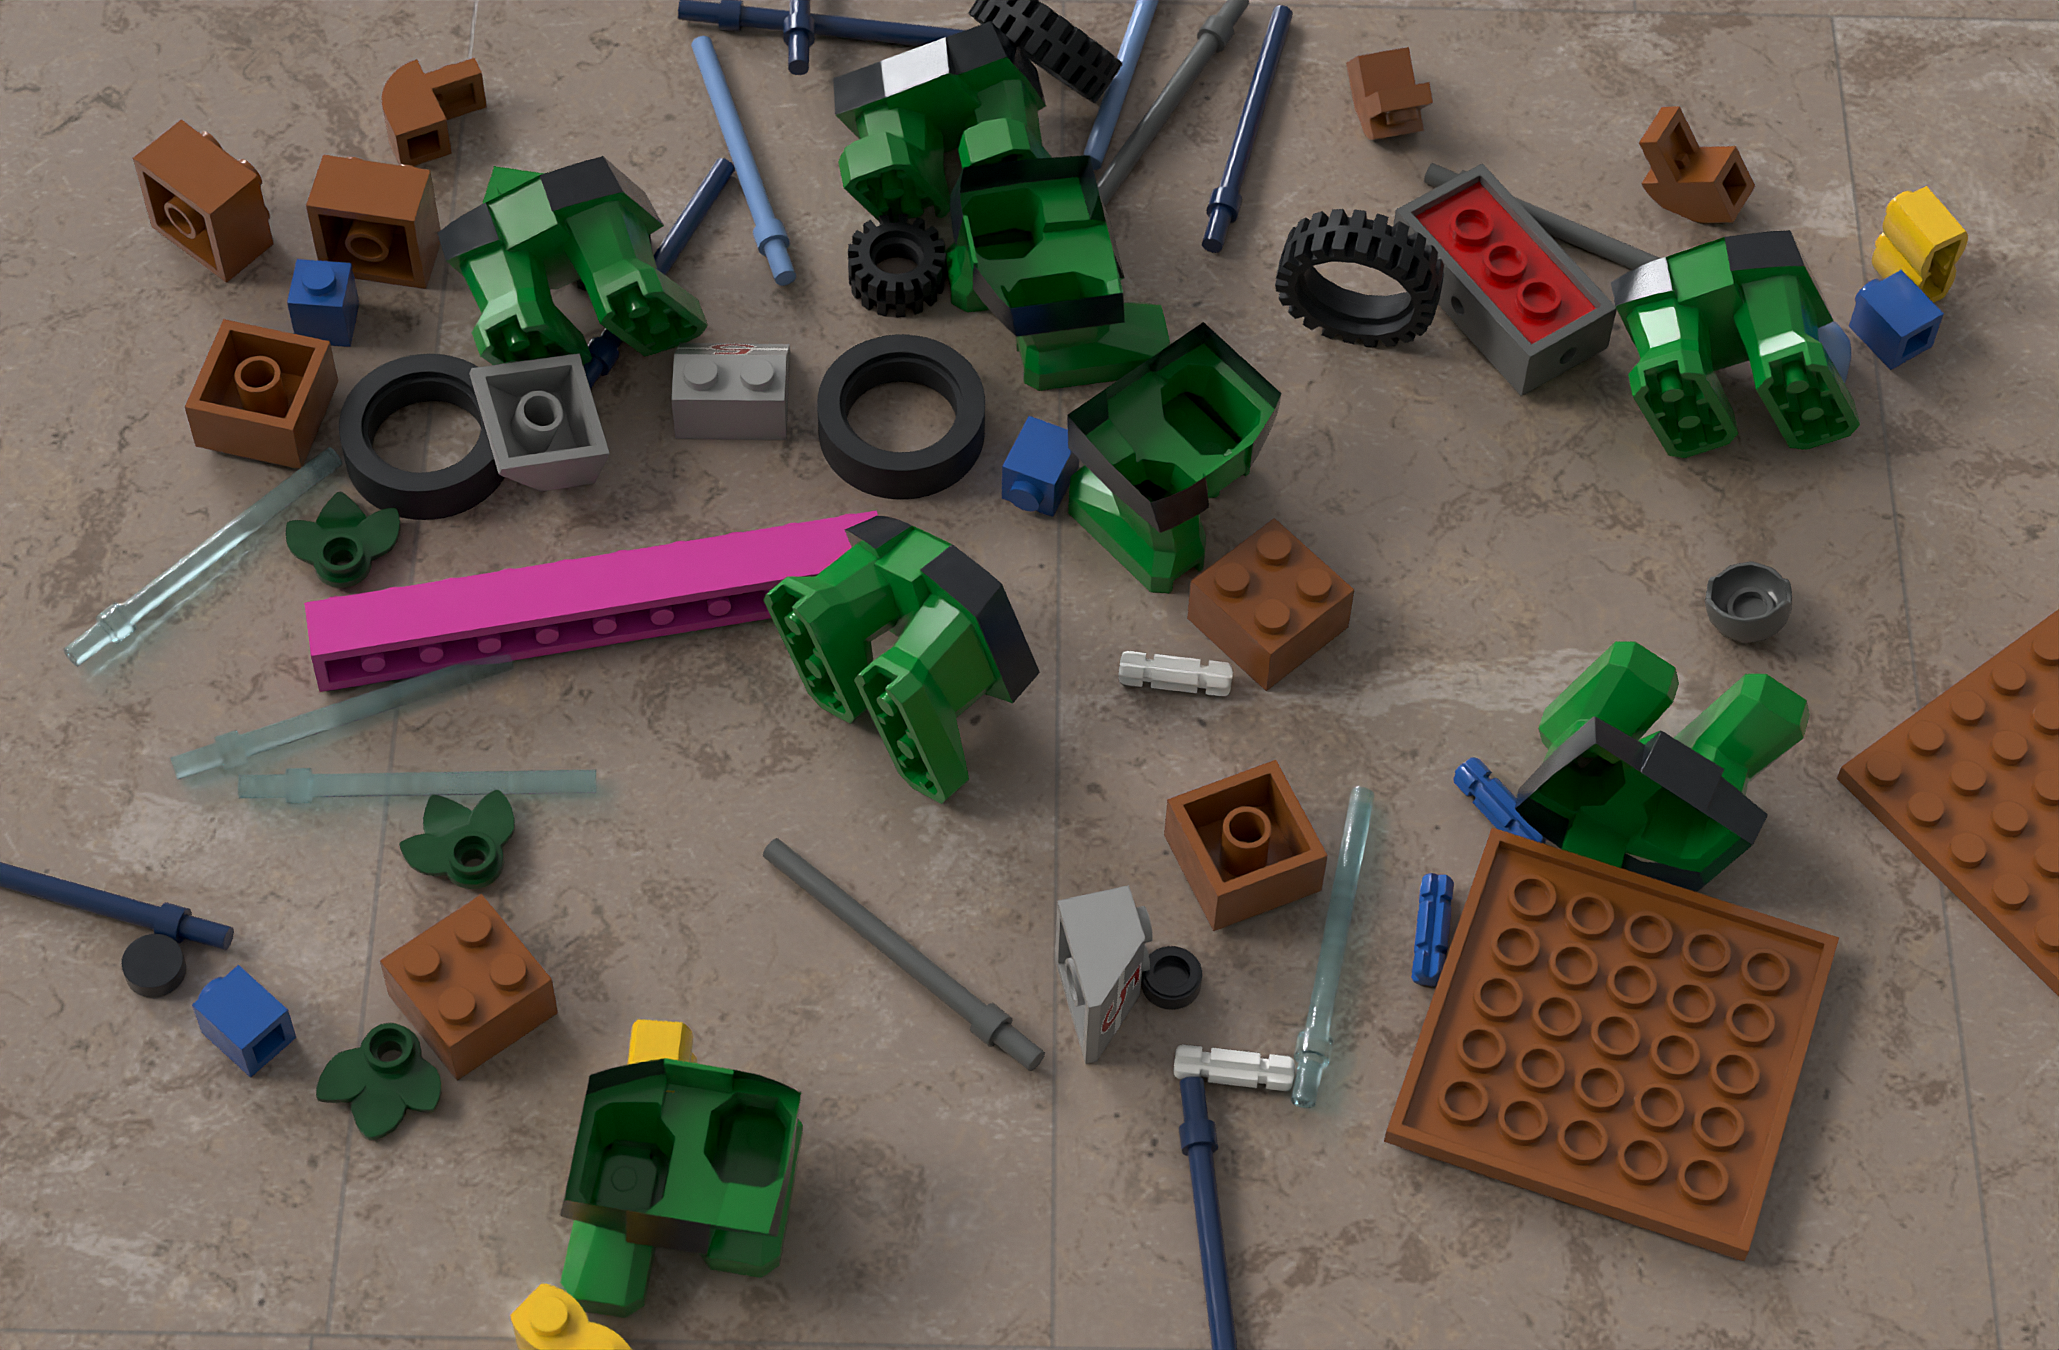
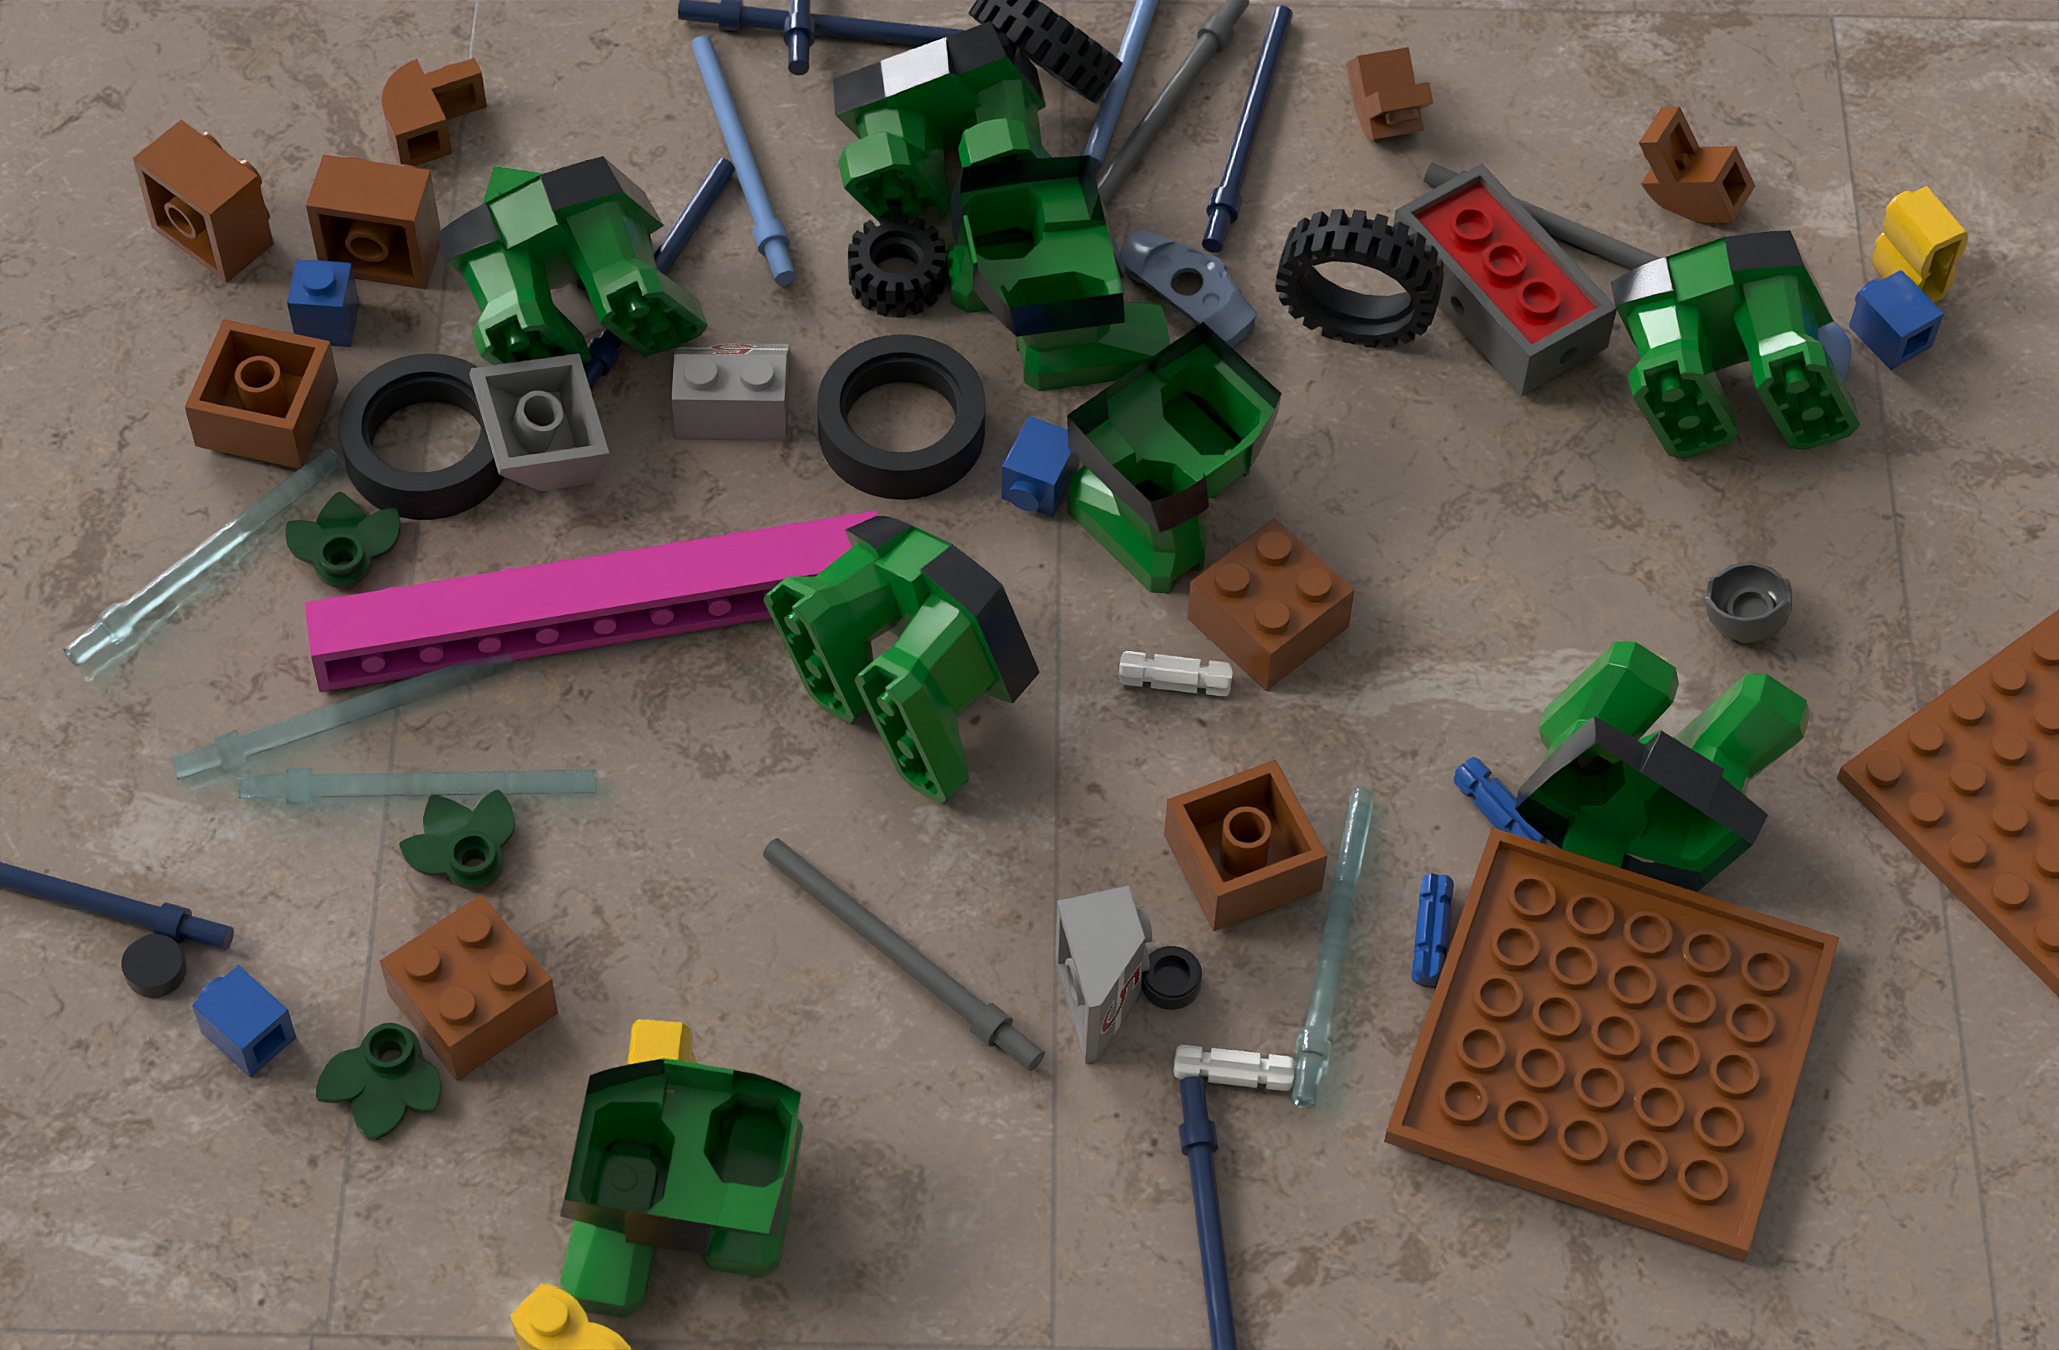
none -> sand blue piece [1119,230,1257,348]

